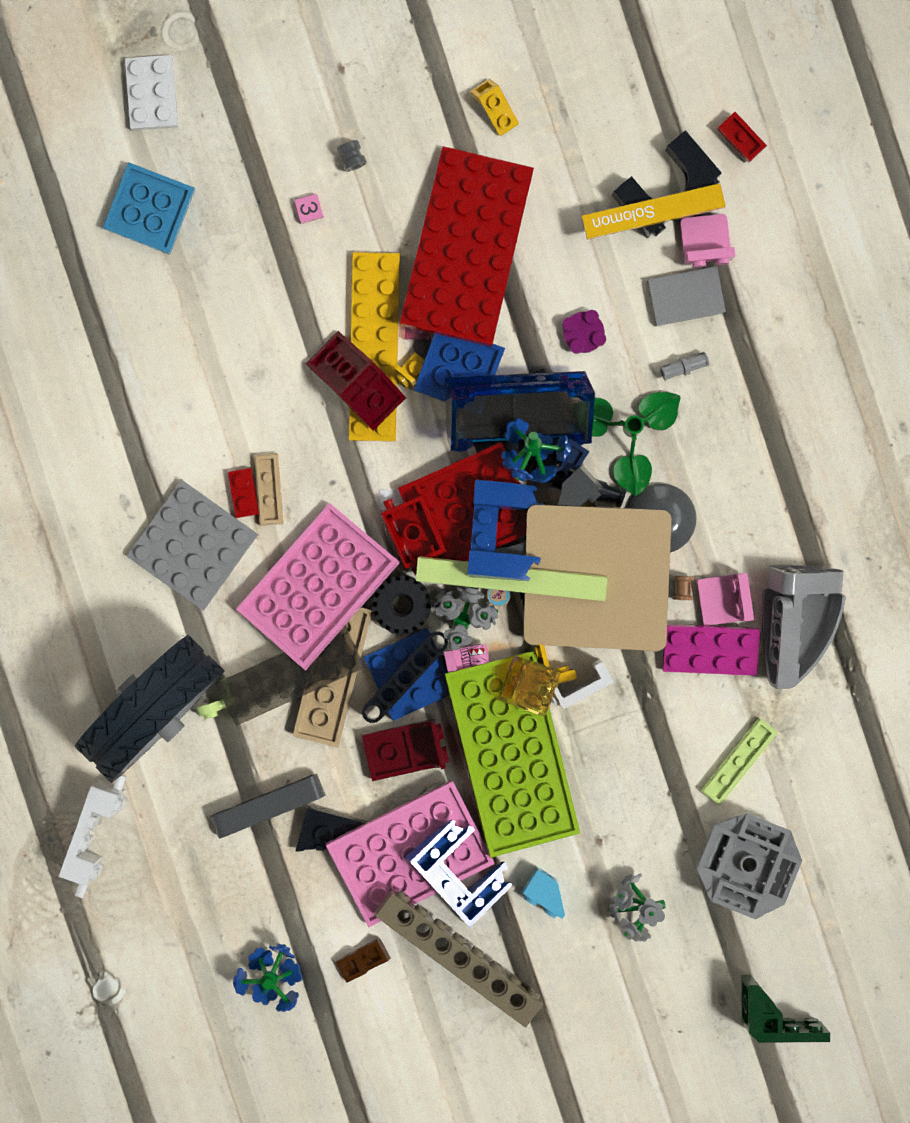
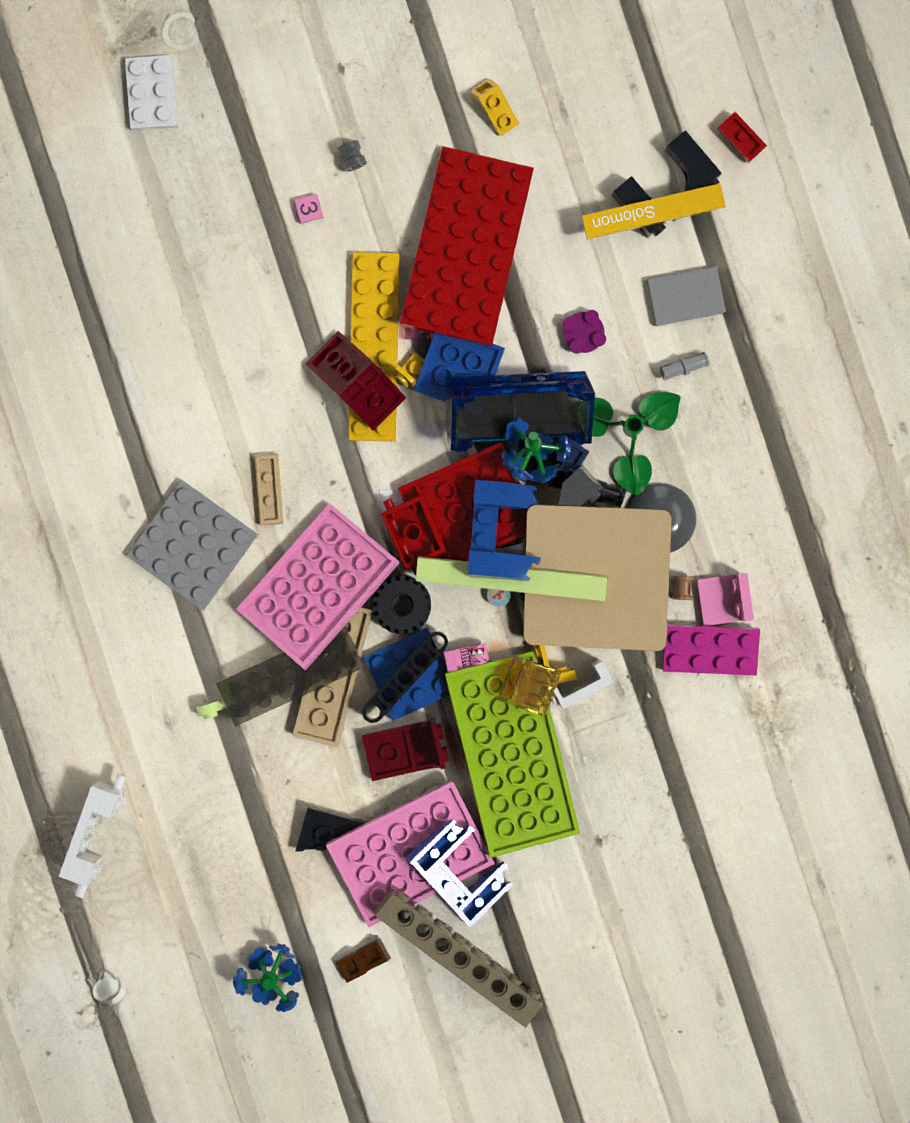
black wheel [75,635,225,783] -> none
dark azure plate [103,162,196,255] -> none
dark grey beam [210,773,326,839] -> none
red plate [228,468,259,518] -> none
light grey plant [432,586,498,650] -> none
medium azure slope [522,866,565,919] -> none
light grey plant [609,873,666,942] -> none
bright pink bracket [680,214,735,268] -> none
light grey piece [696,812,802,920] -> none
yellowish green tile [701,717,778,806] -> none
dark green bracket [741,975,830,1043] -> none
light grey panel [762,565,846,689] -> none

